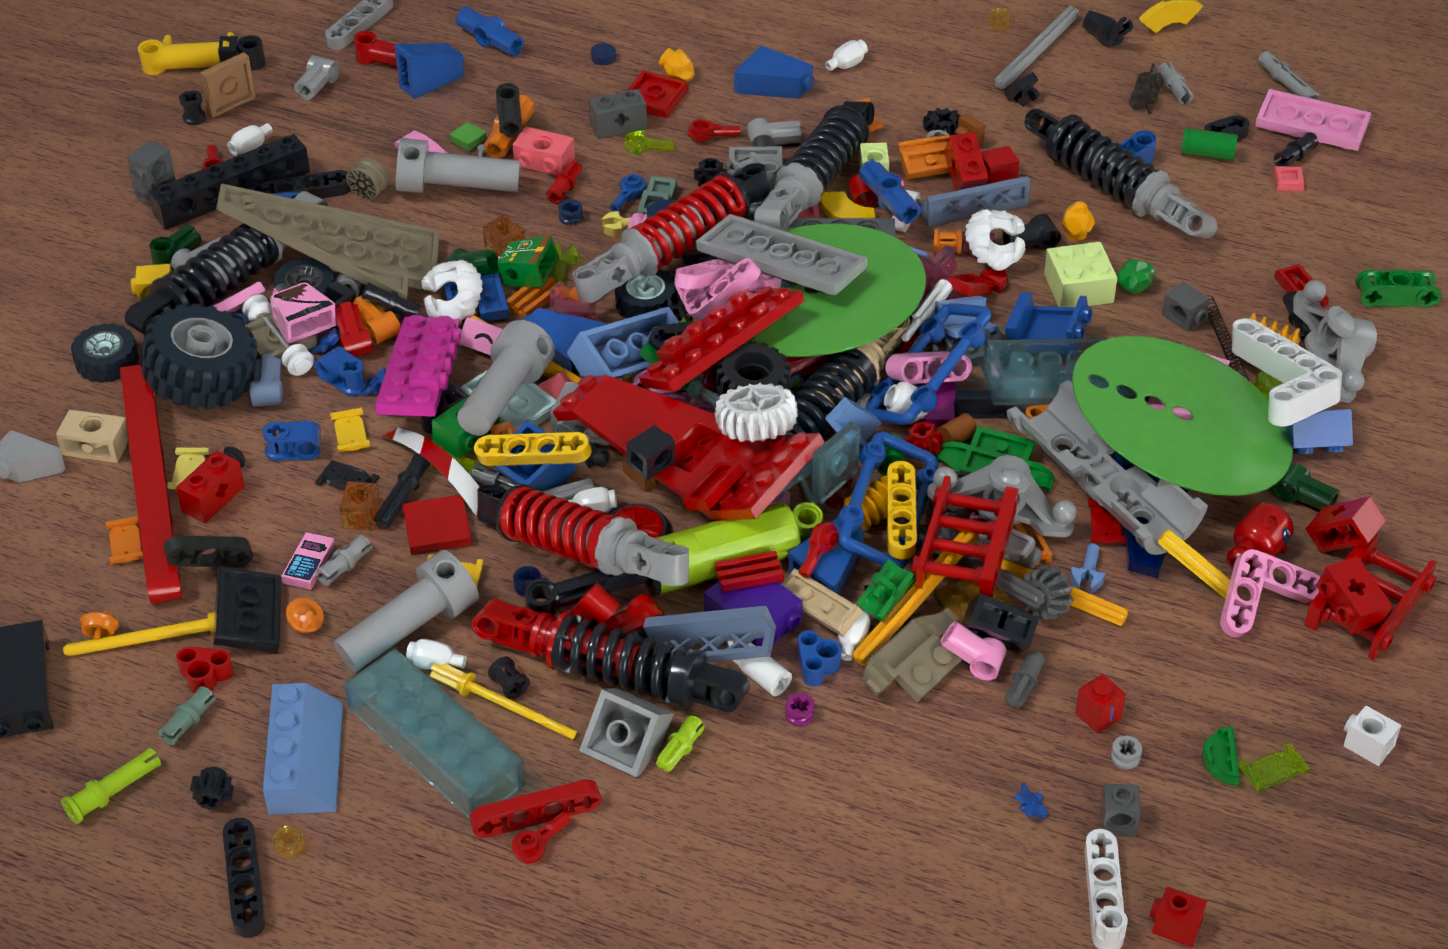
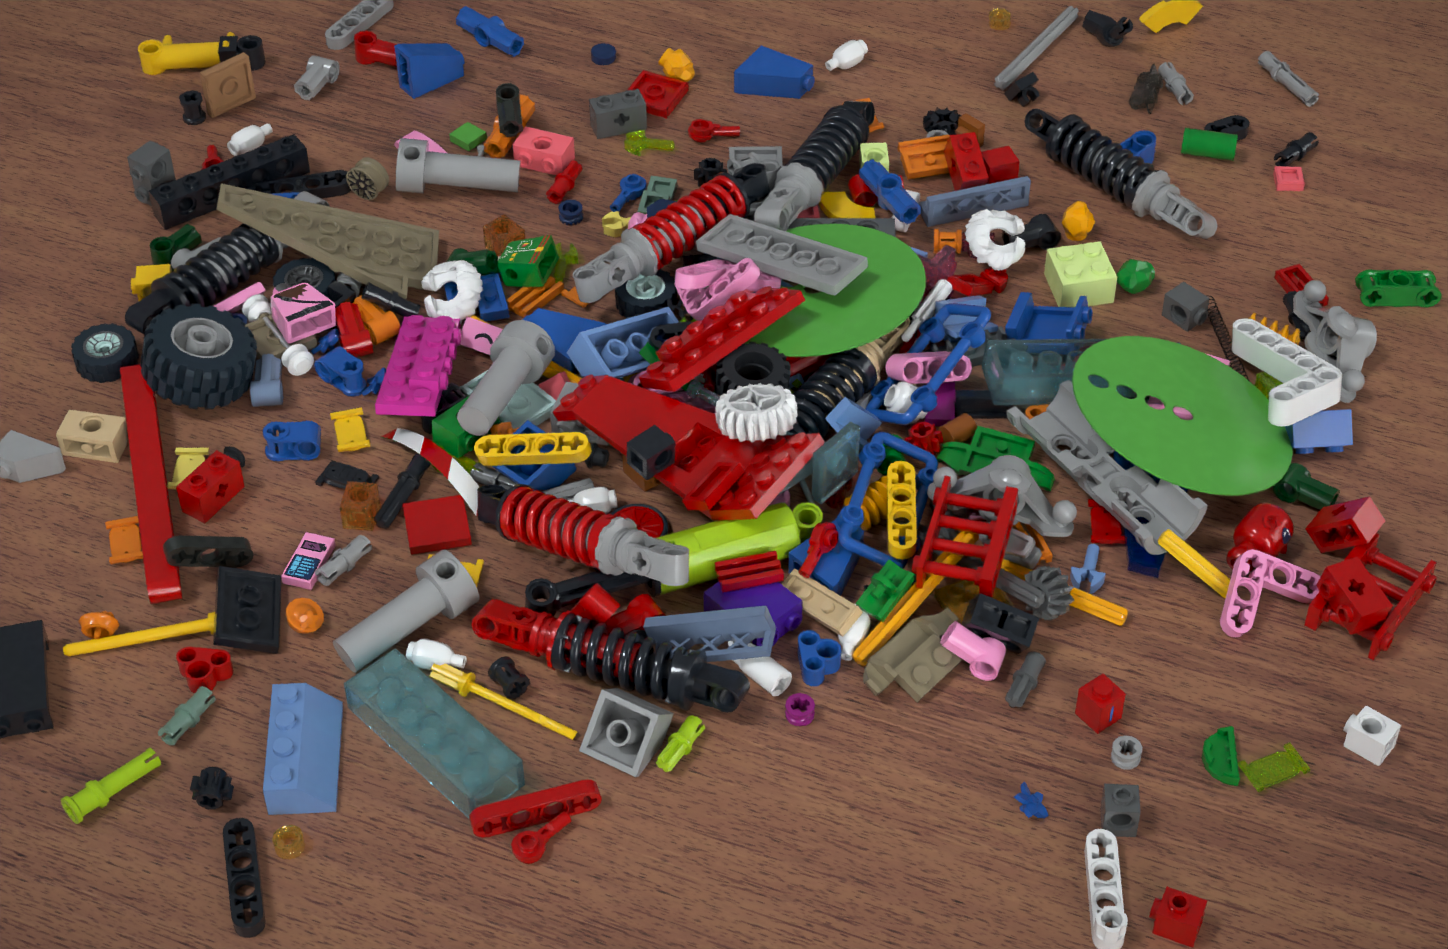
clear blue bush [513,566,541,597] -> none
clear pink bracket [550,283,596,319] -> none
light grey piece [747,118,801,147] -> none
bright pink plate [1255,89,1371,151] -> none

